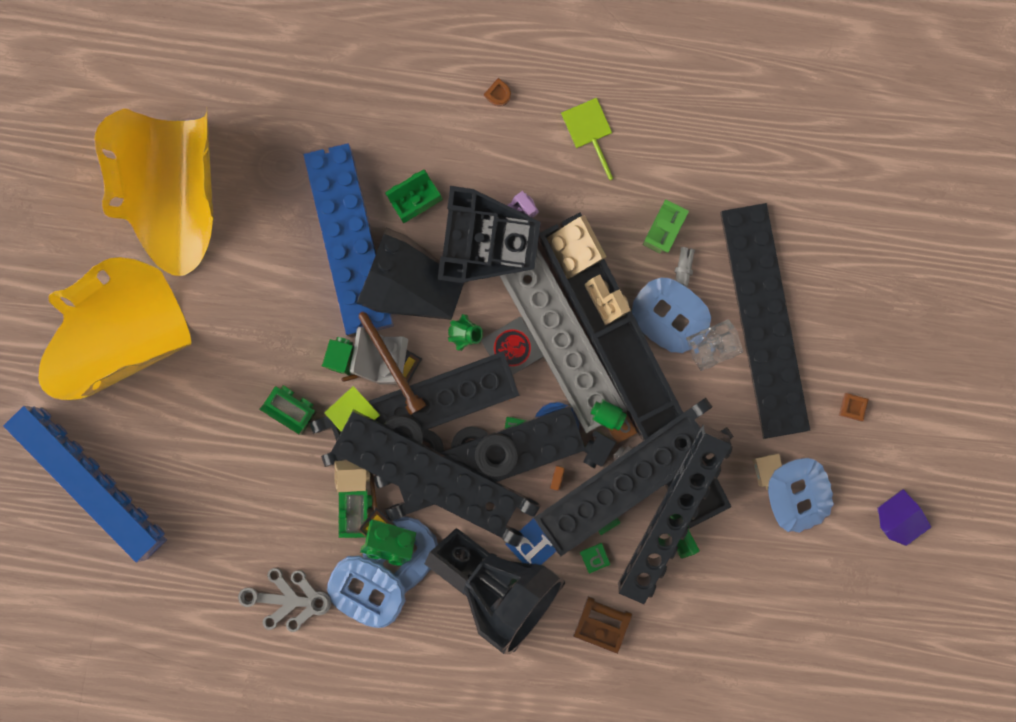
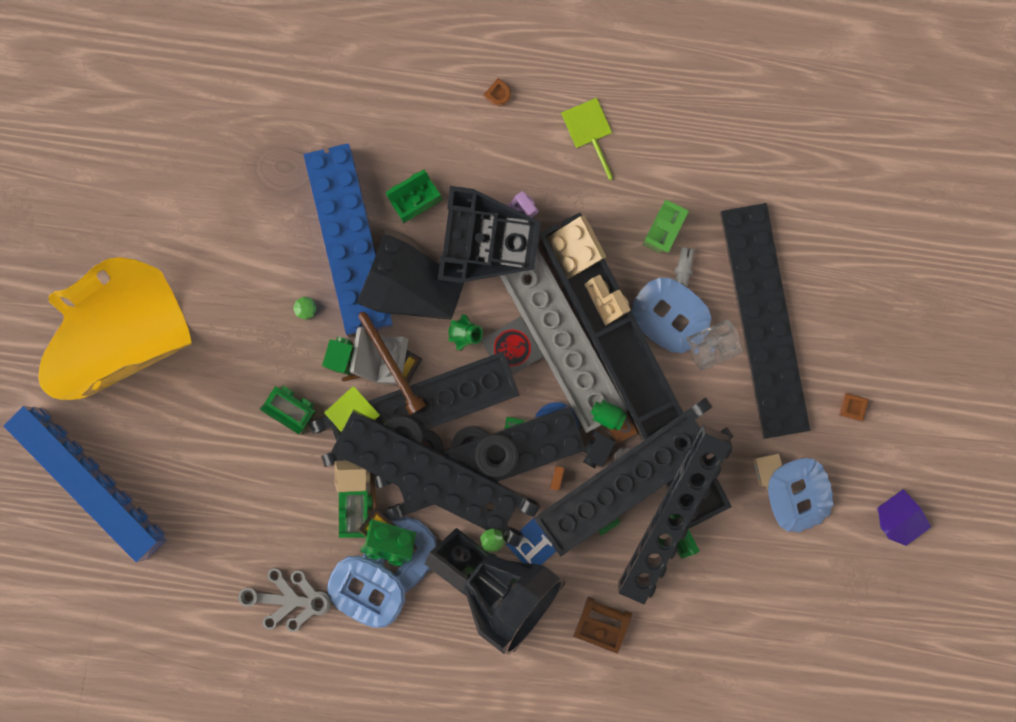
yellow piece [94,108,213,276] -> none
green tile [580,543,611,574] -> none
none -> bright green tile [293,297,317,320]
none -> bright green tile [480,528,505,552]

